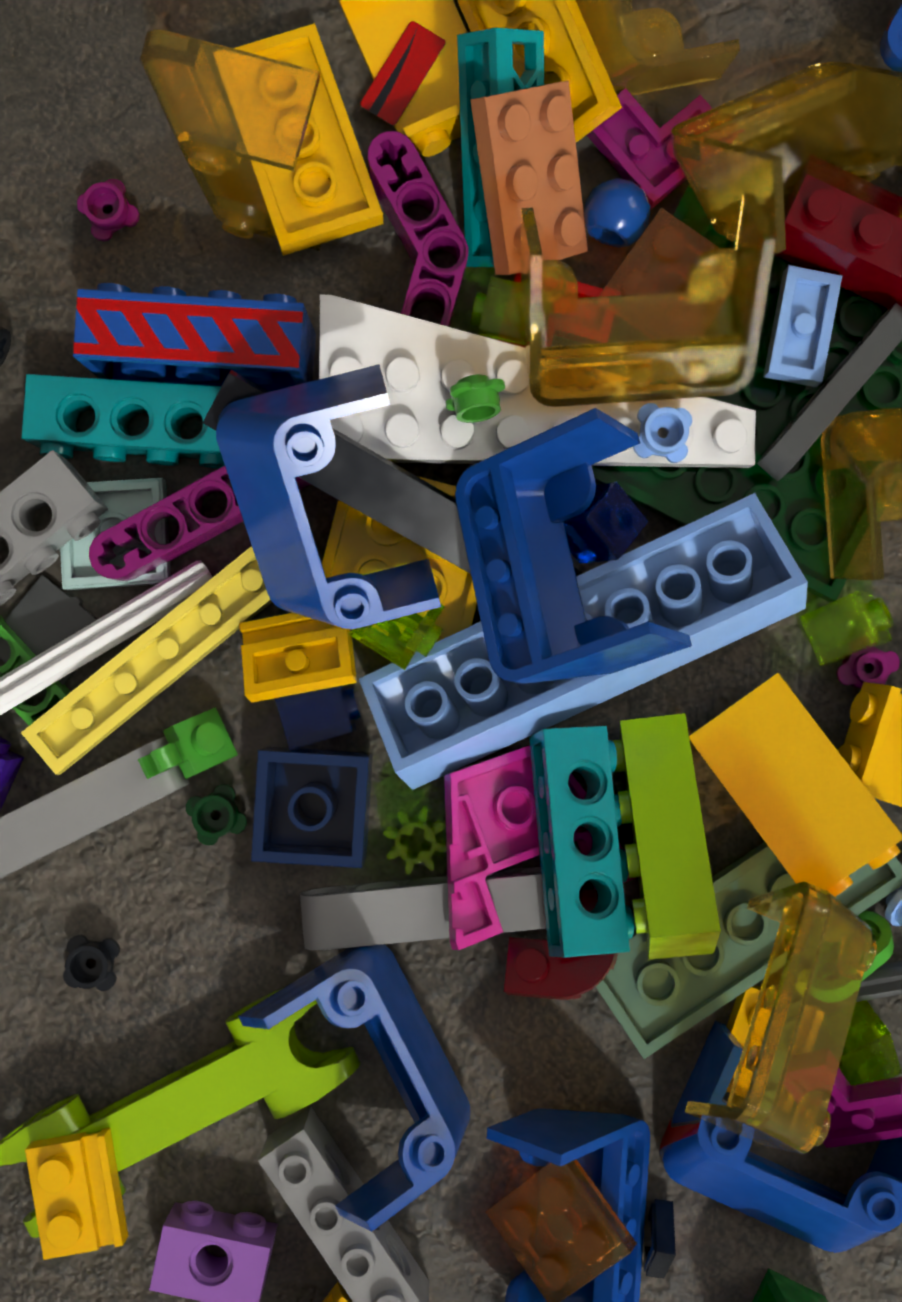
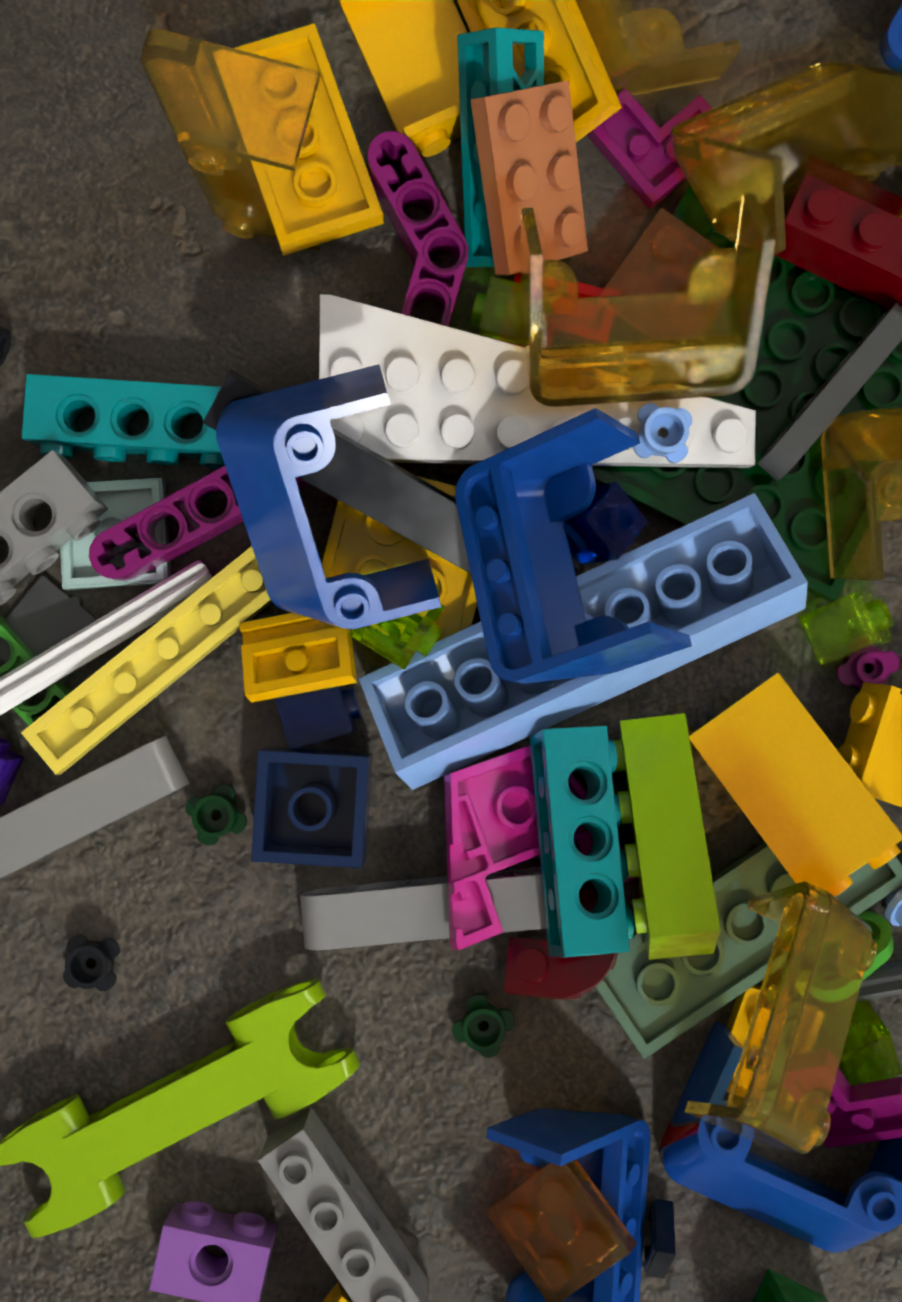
yellow plate [25,1128,129,1260] -> none
brick [73,283,316,392] -> none
magenta plate [77,179,140,242] -> none
bright green plate [138,707,238,779] -> none
blue windscreen [238,944,471,1232] -> none
red sticker [360,21,446,125] -> none
clear neon green gear [383,806,447,874] -> none
bright green plate [445,374,505,423] -> none
blue piece [584,178,650,248] -> none
light blue plate [763,265,842,387] -> none
none -> dark green plate [452,993,515,1057]

